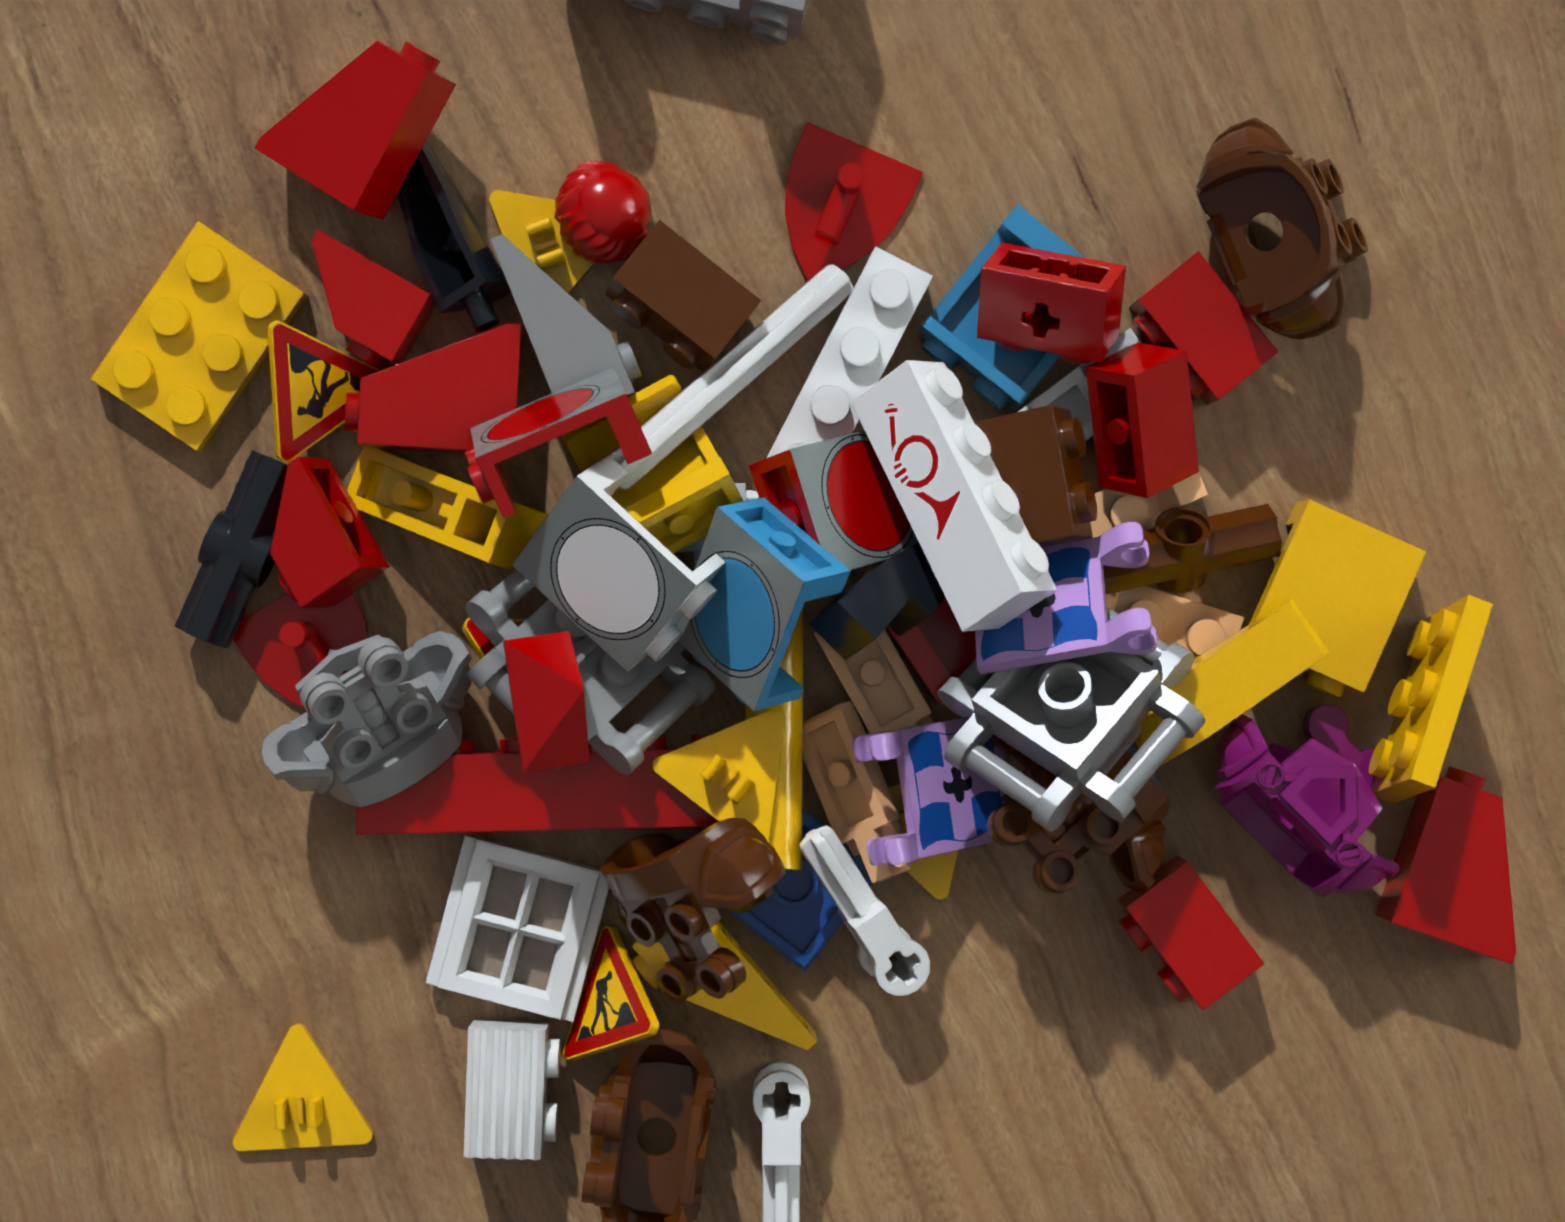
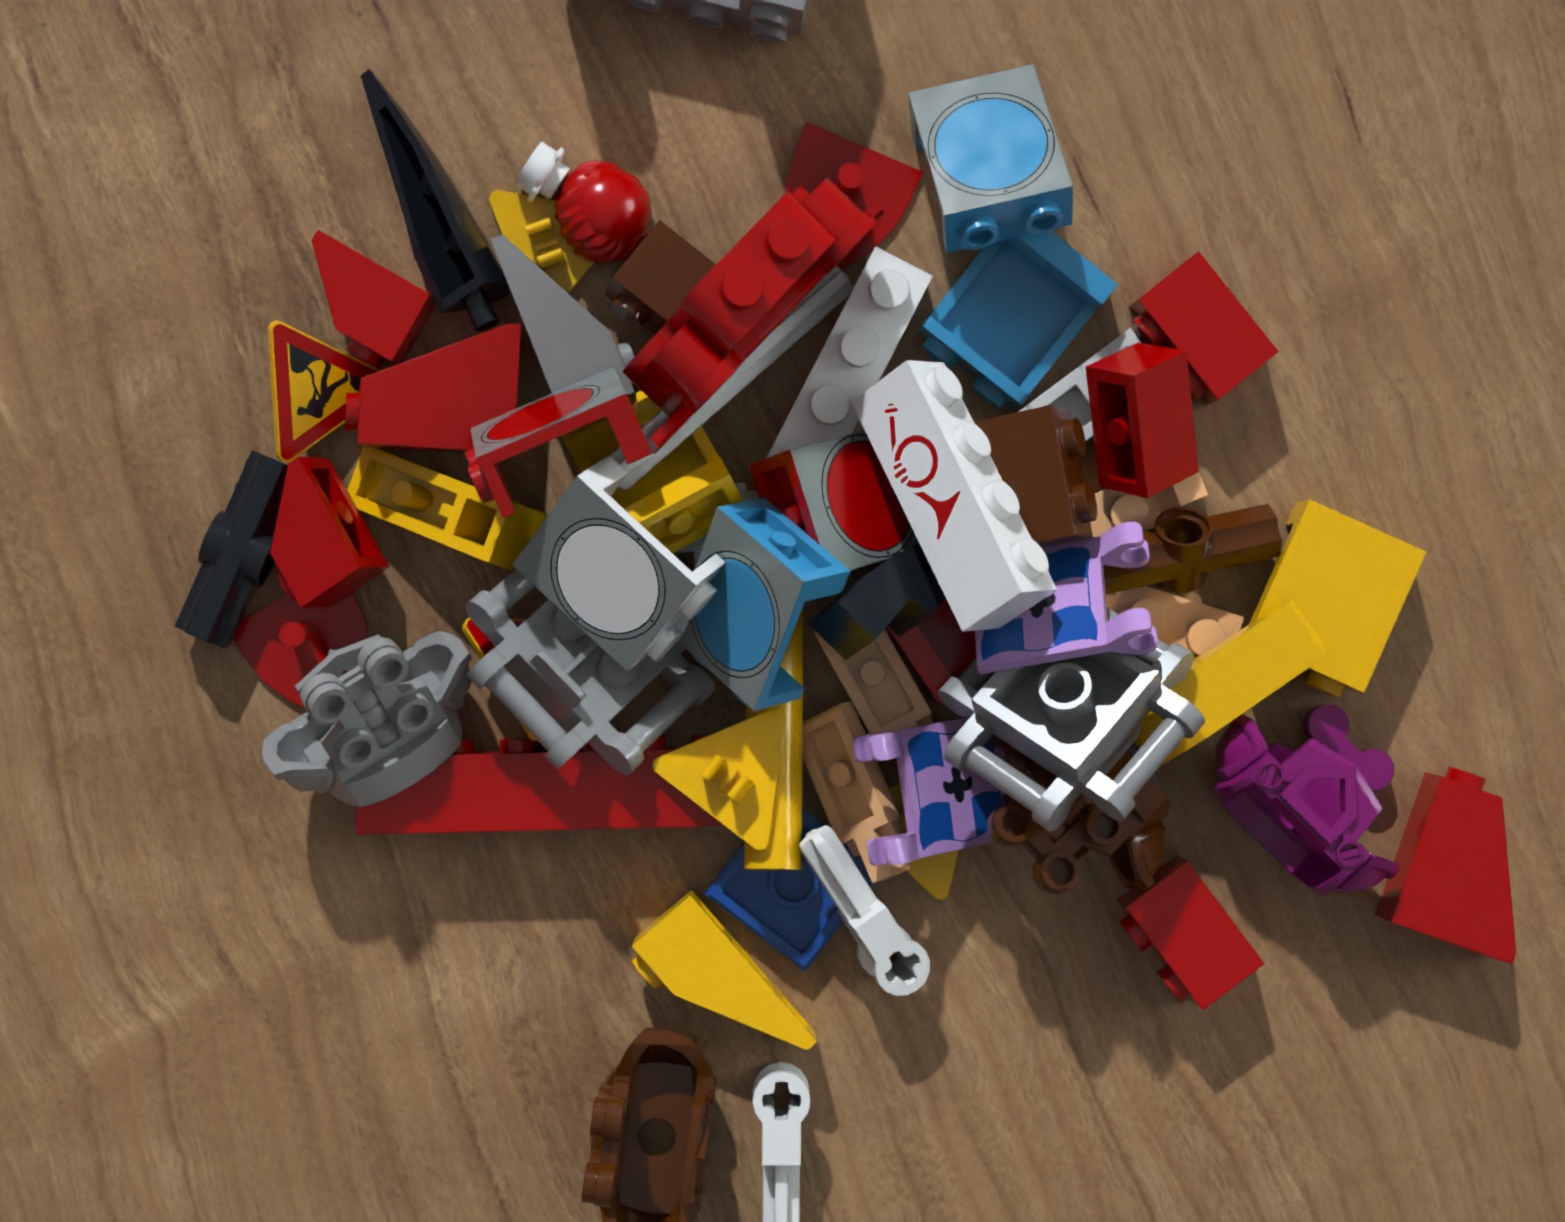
yellow plate [91,221,308,452] -> none
yellow piece [232,1023,374,1151] -> none
red slope [254,40,456,220] -> none
white piece [426,834,609,1022] -> none
white brick [463,1020,561,1161] -> none
red slope [503,631,590,773] -> none
piece [563,926,659,1061] -> none
reddish brown piece [599,818,786,1002] -> none
red brick [977,242,1126,364] -> none
reddish brown piece [1196,118,1368,340] -> none
yellow plate [1369,595,1493,803] -> none
none -> white plate [514,142,571,202]
none -> red brick [623,178,884,454]
none -> dark azure panel [908,64,1073,253]

